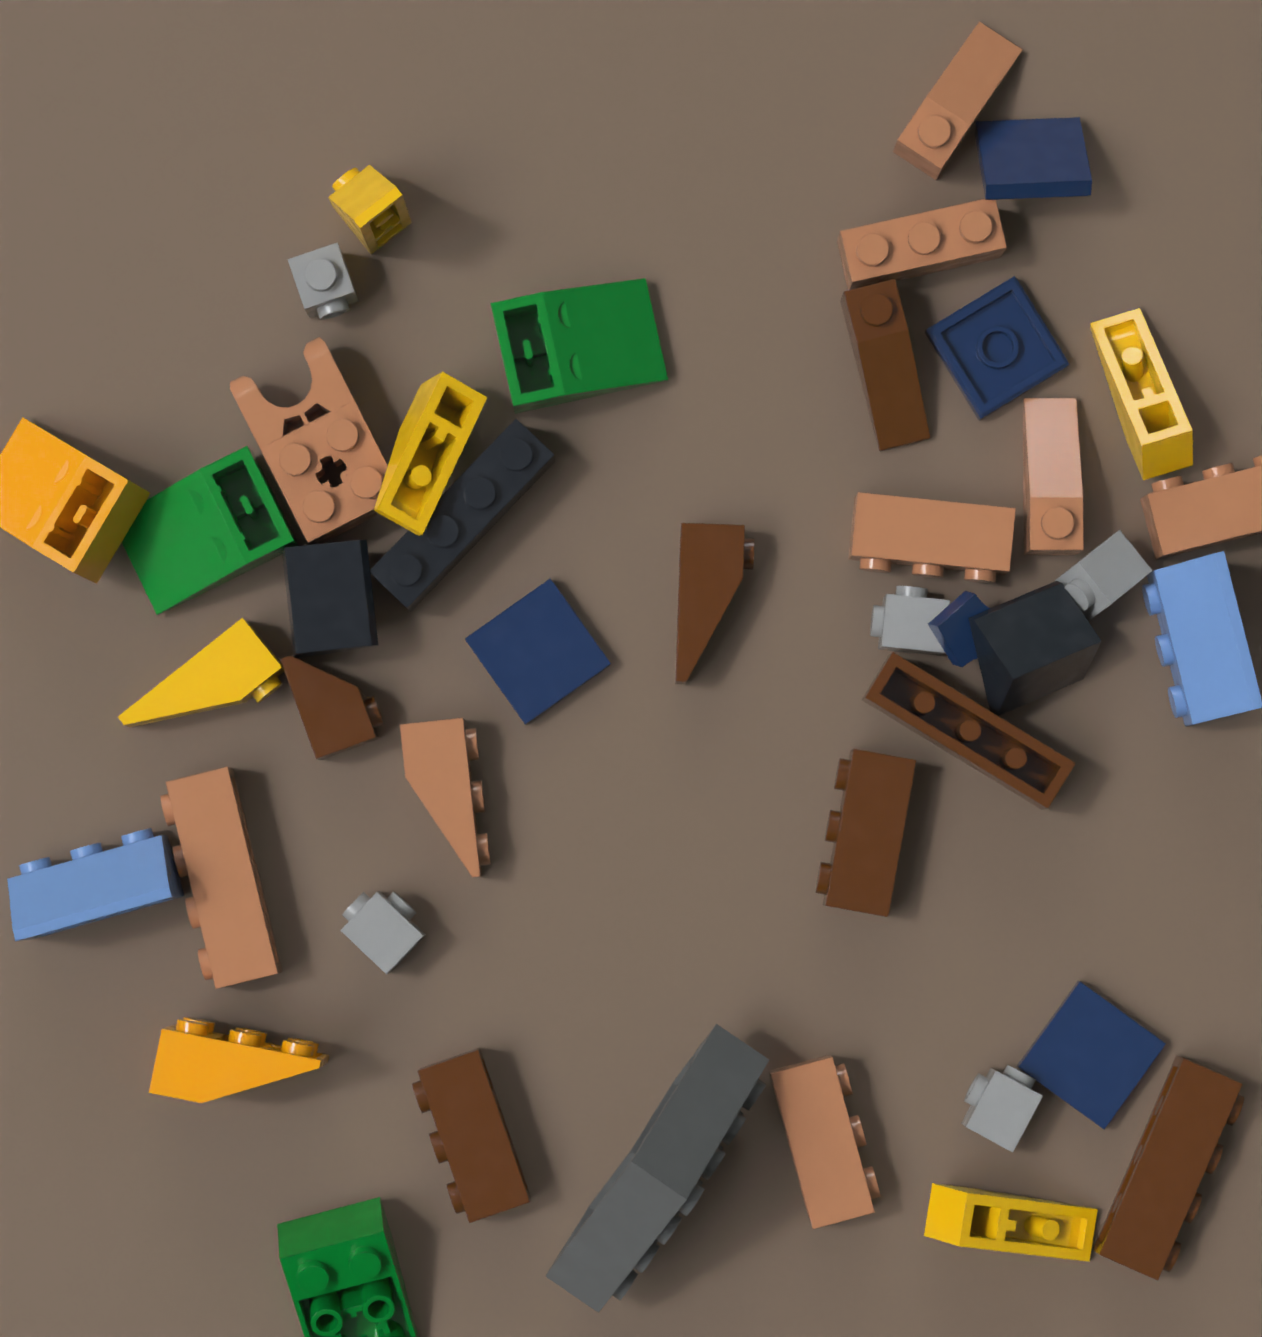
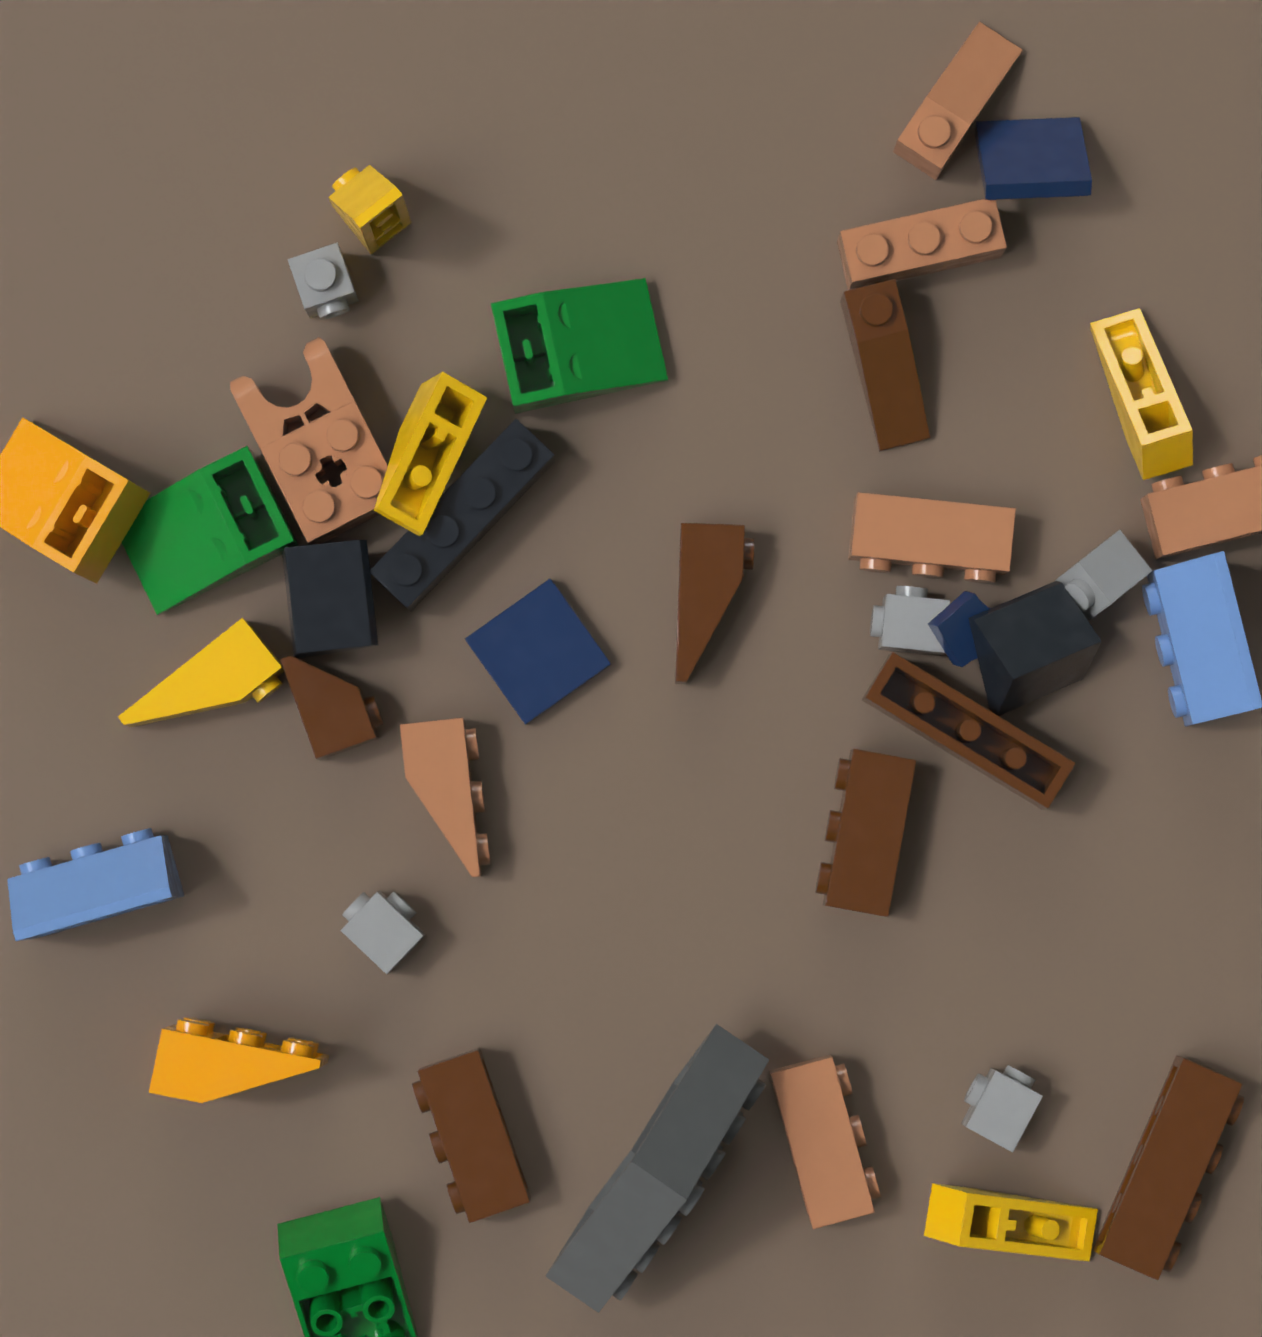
nougat brick [160,767,282,989] -> none
dark blue tile [924,276,1070,421] -> none
dark blue tile [1017,981,1166,1130] -> none
nougat slope [1023,398,1084,555] -> none

